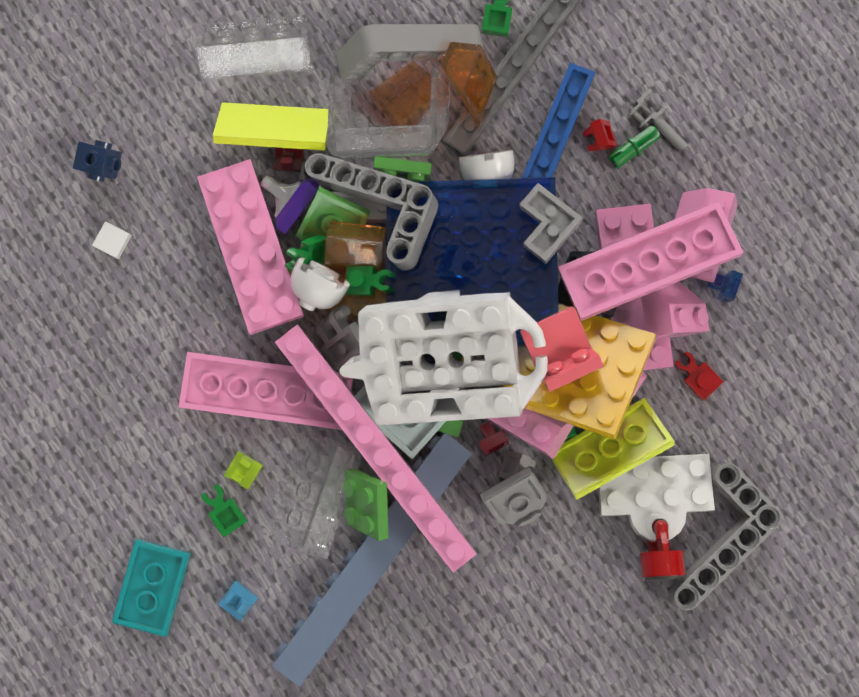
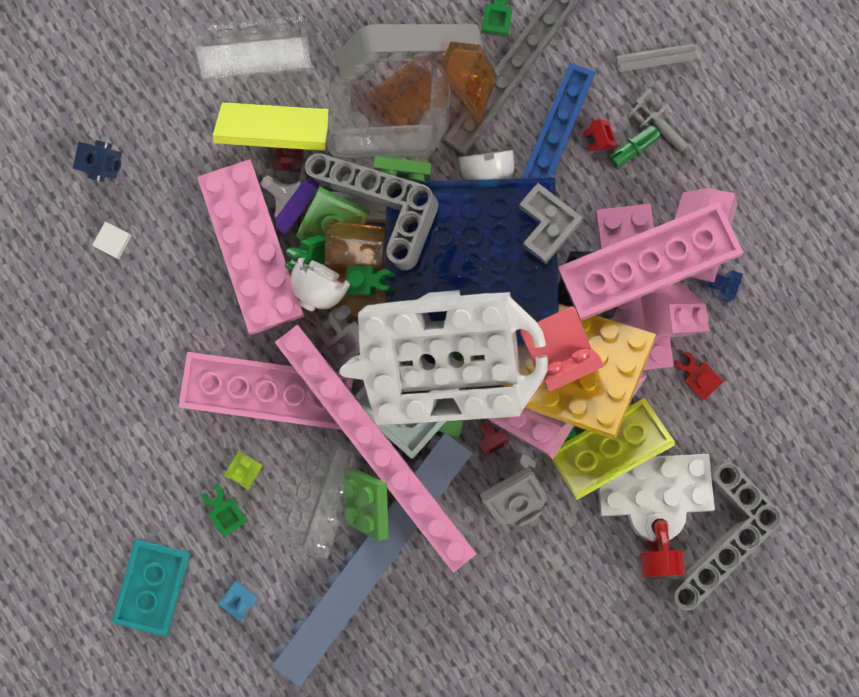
none -> light grey axle [616,44,697,72]

